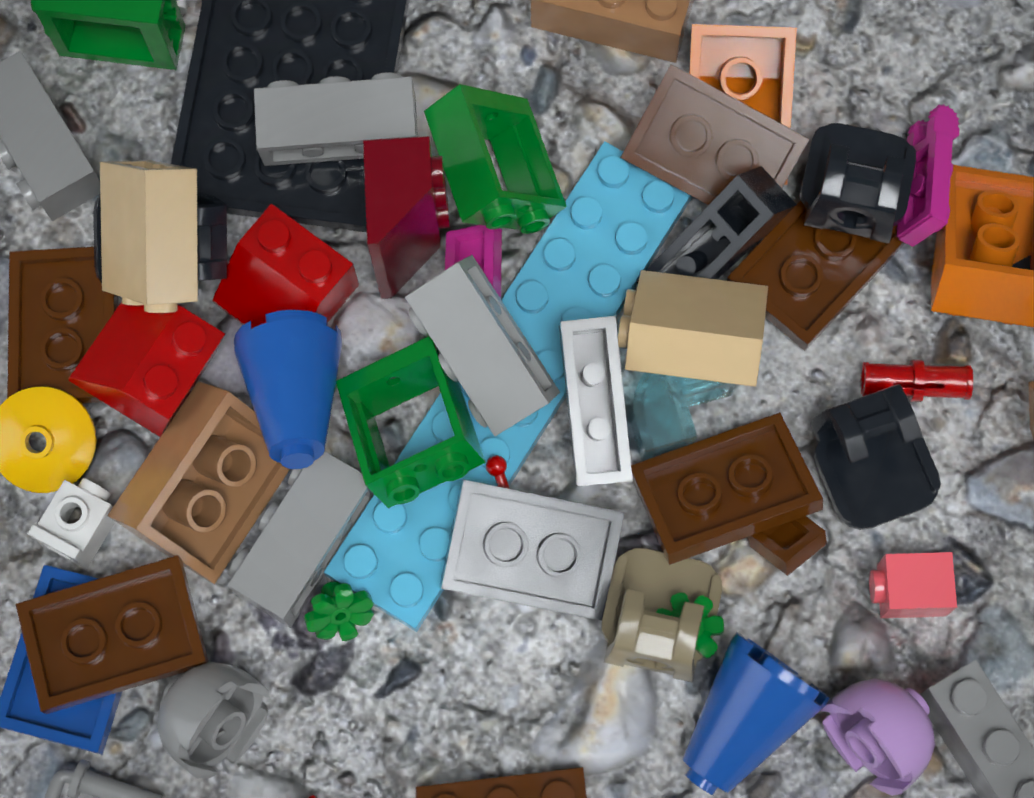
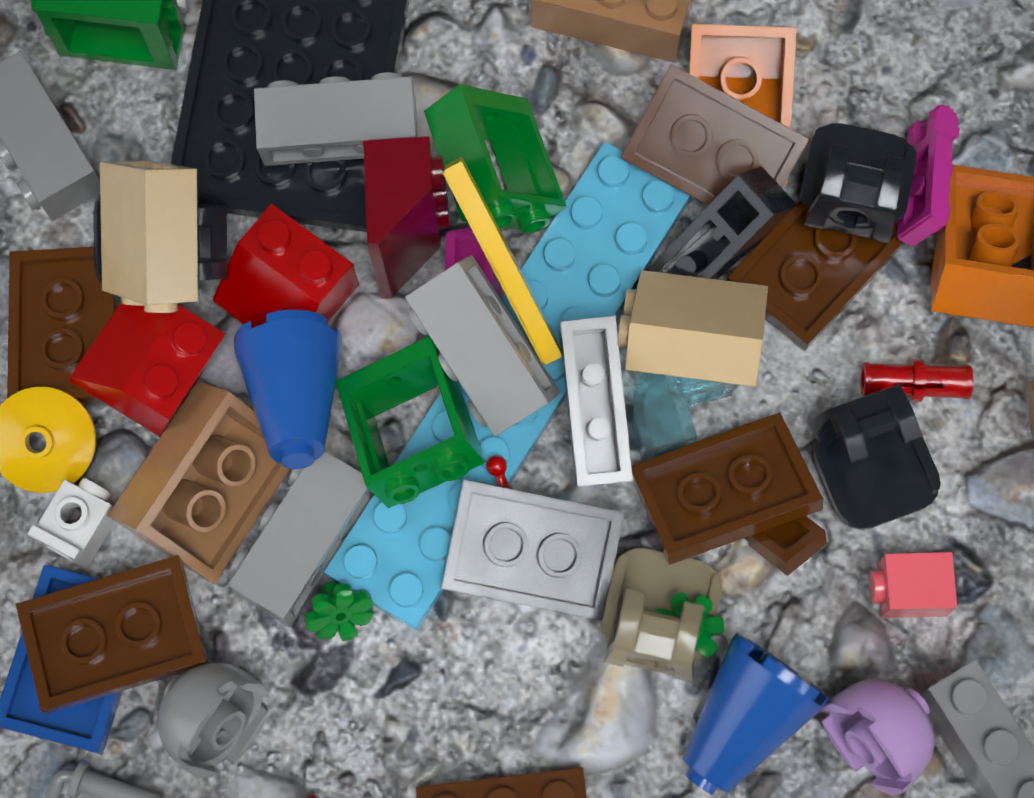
none -> yellow tile [443,156,563,365]

